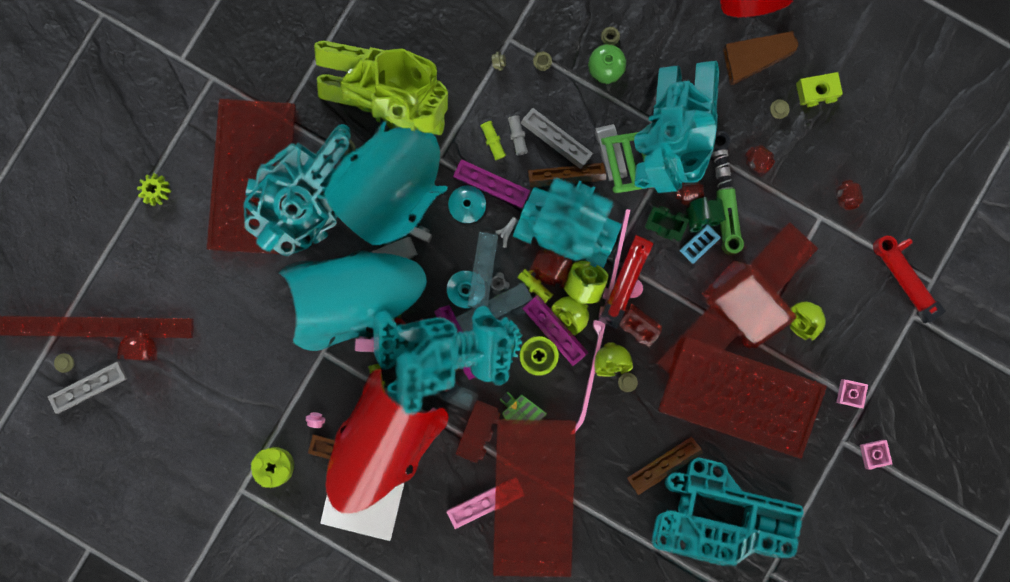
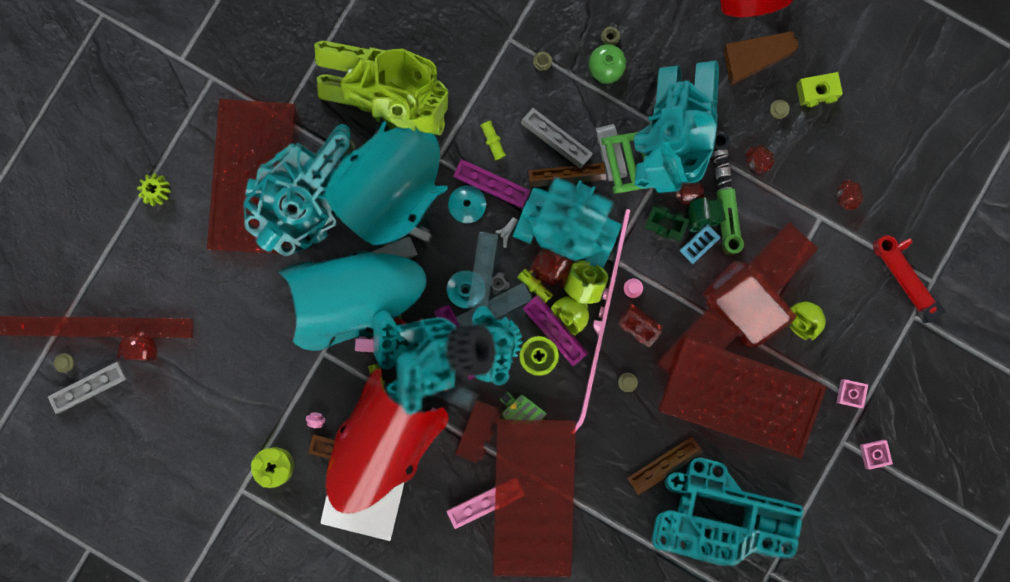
olive plate [492,51,506,71] -> none
light grey pin [508,115,528,156] -> none
lime cylinder [594,343,633,377] -> none
red piece [598,235,653,328] -> none
none -> black tyre [446,324,496,377]

